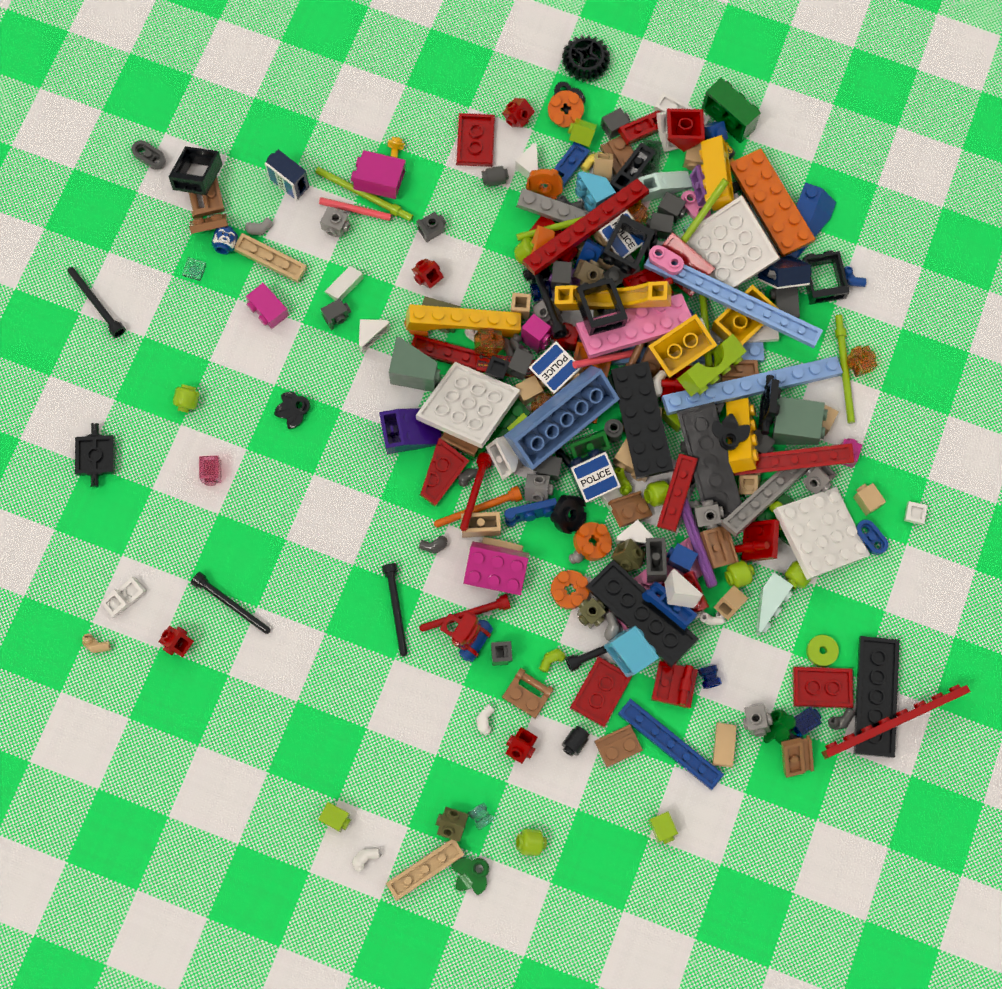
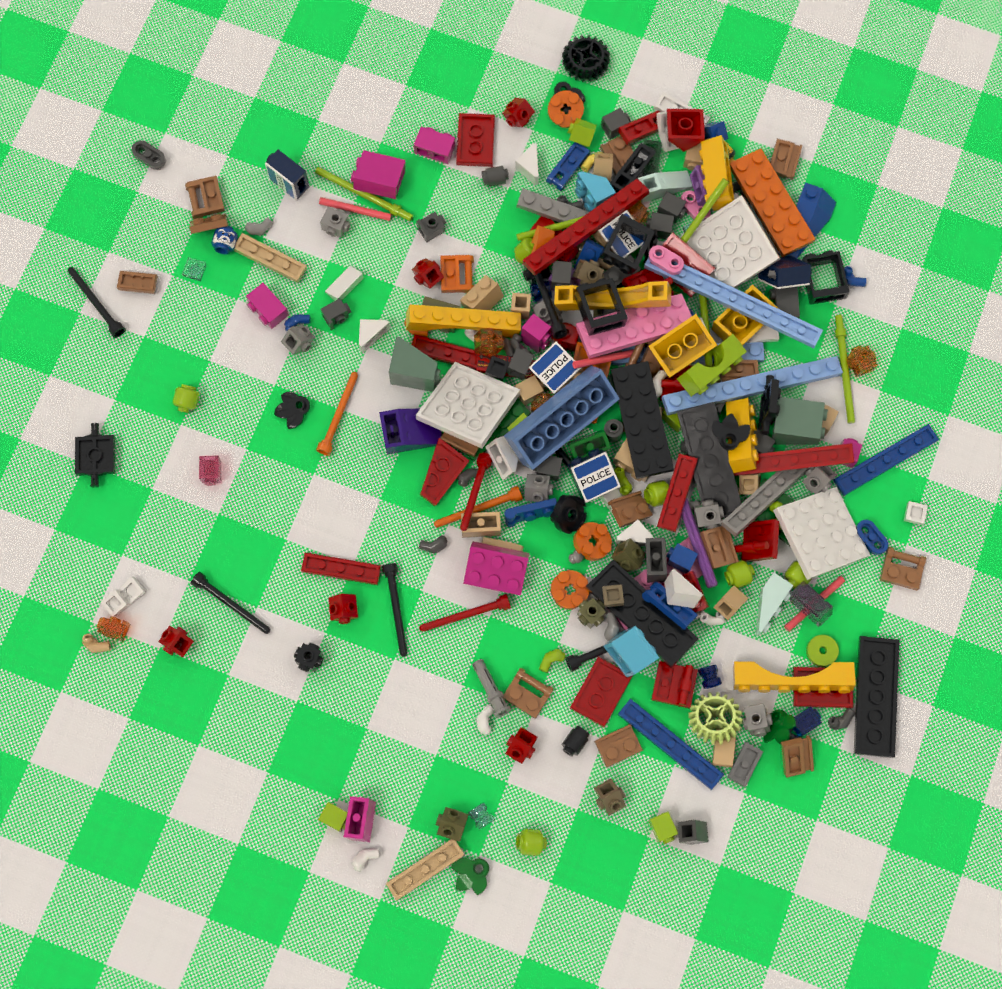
black window [168,146,223,195] -> none
yellow plate [387,136,405,158] -> none
red piece [440,612,493,662] -> none
dark grey brick [491,641,512,666] -> none
orange plate [526,169,563,199] -> none
green brick [701,78,761,143] -> none
red plate [821,684,971,759] -> none
tan brick [853,483,886,516] -> none
none -> clear orange brick [97,616,131,643]
none -> medium nougat plate [117,271,158,294]
none -> light grey brick [281,324,315,355]
none -> blue arm [284,314,310,331]
none -> black brick [294,642,324,672]
none -> red tile [301,552,381,585]
none -> orange piece [316,372,358,456]
none -> red brick [328,594,358,624]
none -> dark pink brick [344,796,376,843]
none -> dark pink brick [413,126,455,164]
none -> orange plate [440,255,474,293]
none -> tan brick [460,275,504,310]
none -> light grey pin [472,659,511,718]
none -> dark tan brick [594,779,626,816]
none -> dark tan plate [602,584,624,607]
none -> dark grey brick [677,820,709,845]
none -> yellowish green gear [688,692,743,745]
none -> flat silver plate [727,742,763,787]
none -> yellow arch [733,661,856,693]
none -> medium nougat plate [770,138,803,180]
none -> coral bar [784,576,845,632]
none -> brick [790,581,833,627]
none -> blue tile [833,424,939,496]
none -> medium nougat plate [880,547,926,590]

